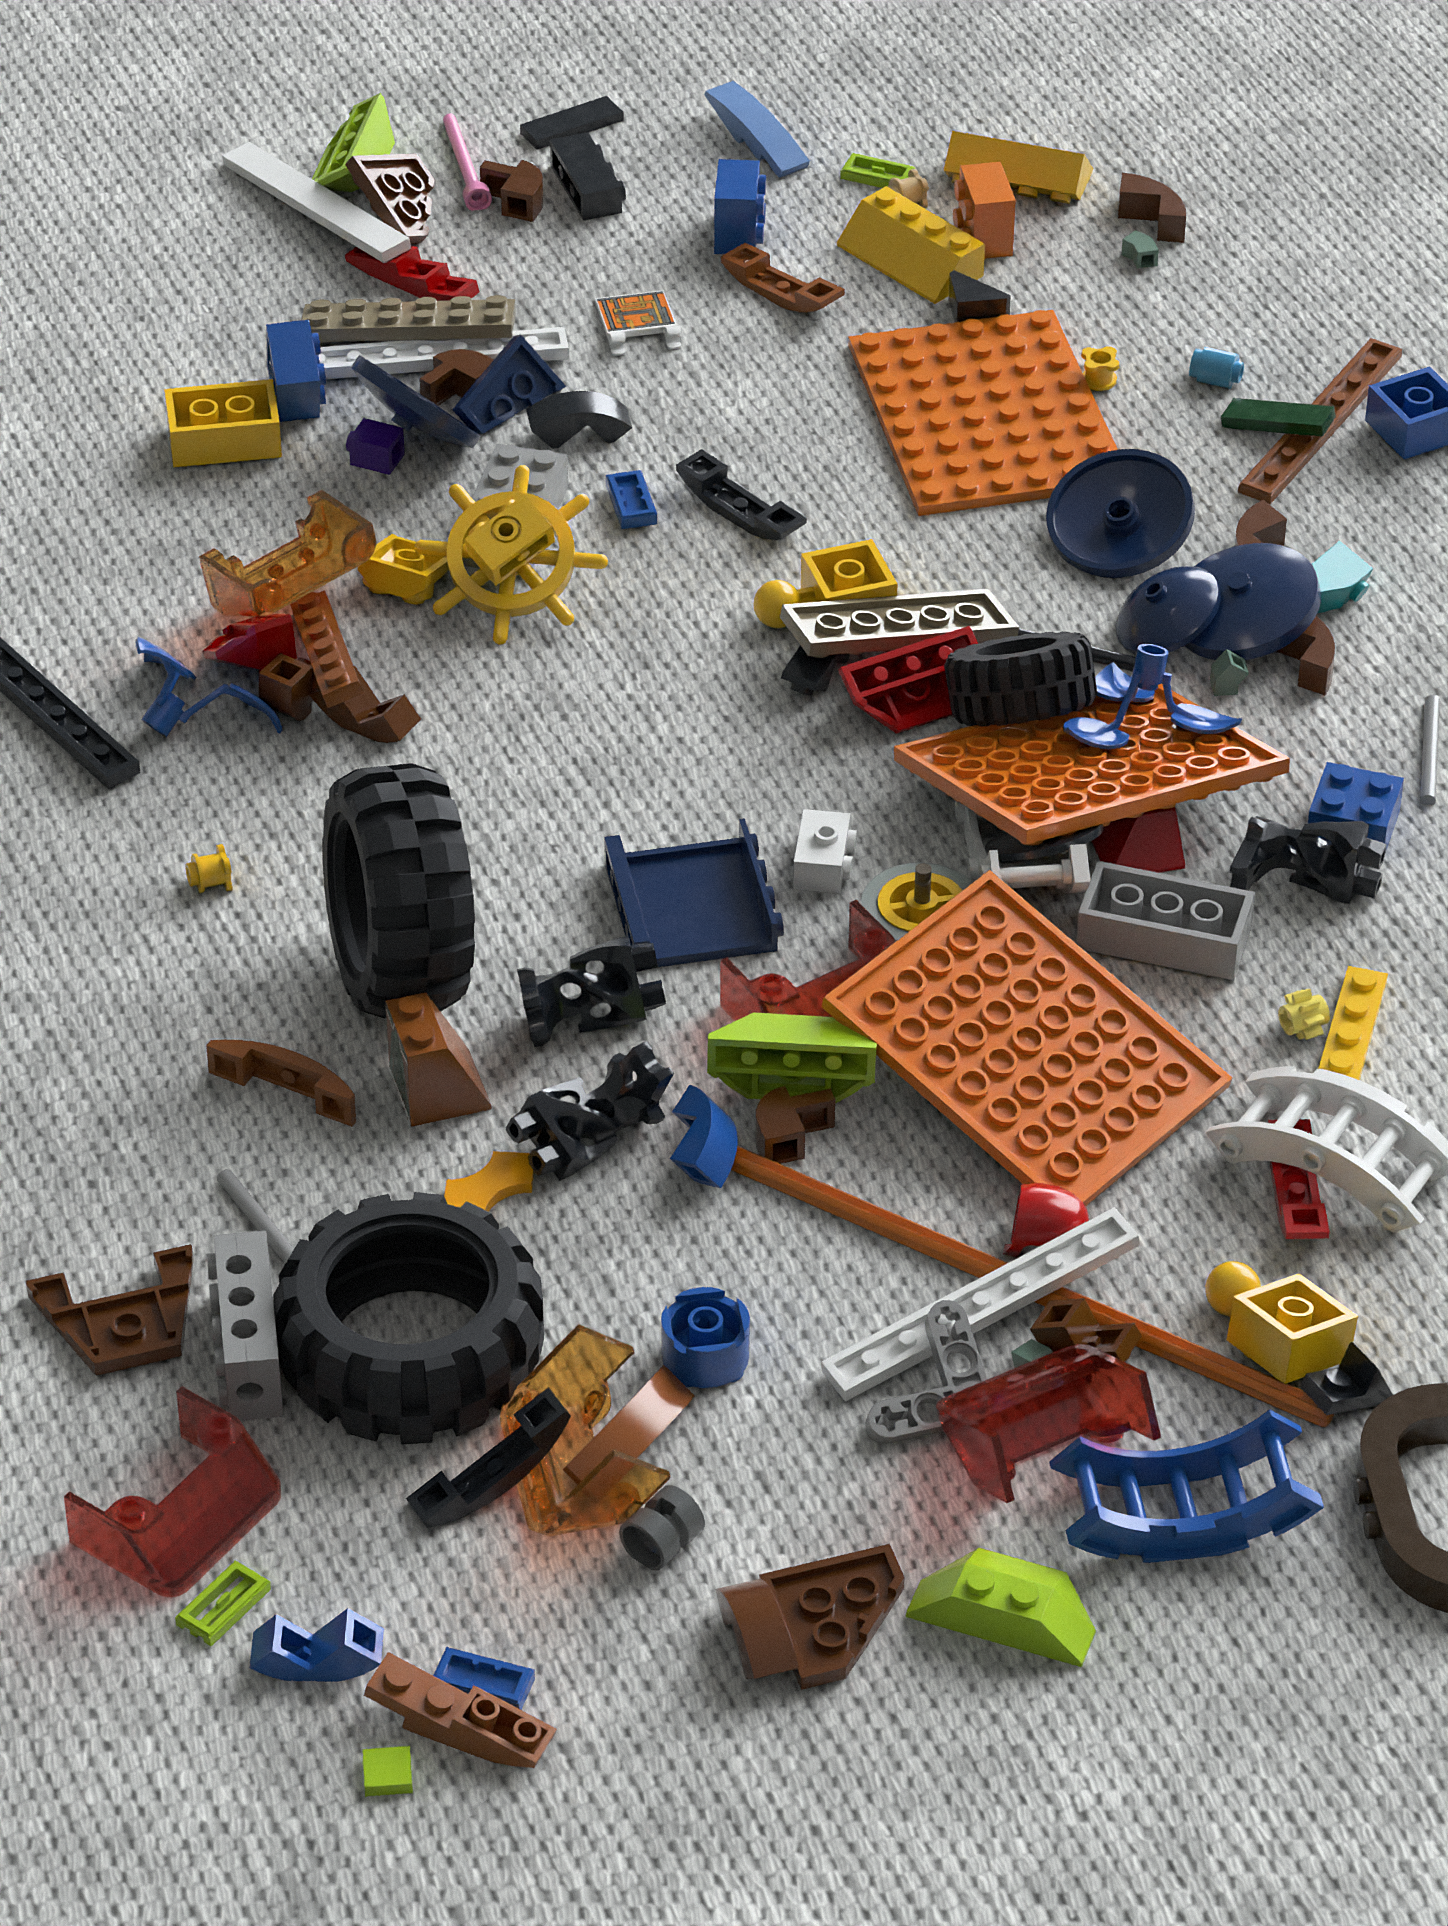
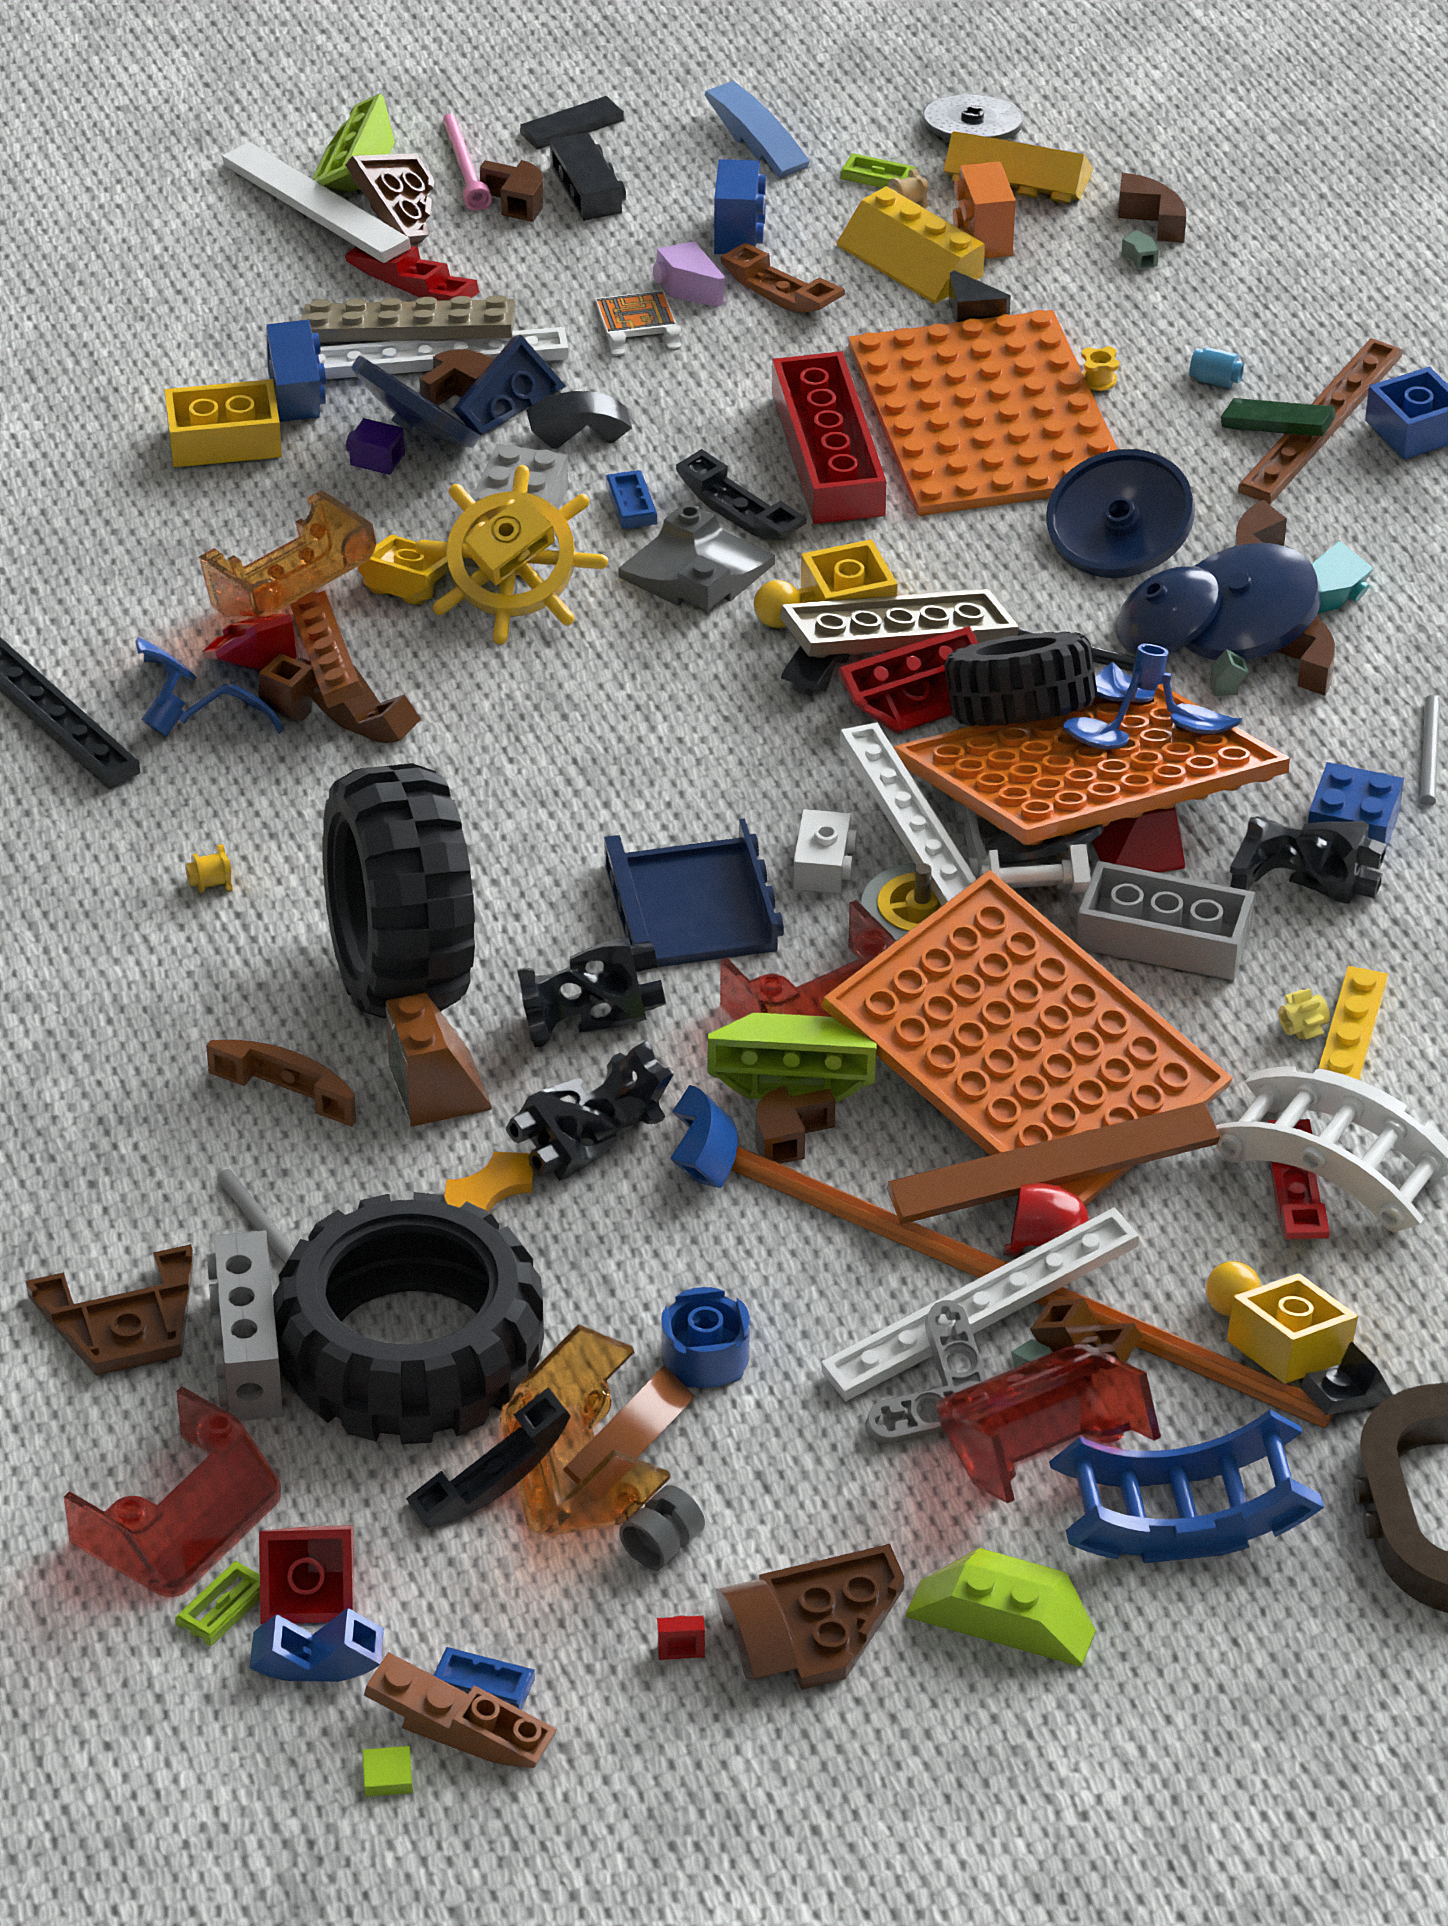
none -> red slope [259,1525,355,1624]
none -> dark grey slope [618,505,775,611]
none -> lavender slope [653,241,725,307]
none -> red plate [657,1615,705,1660]
none -> red brick [772,351,887,524]
none -> white plate [840,723,977,906]
none -> dark orange tile [887,1102,1220,1225]
none -> piece [922,94,1023,140]

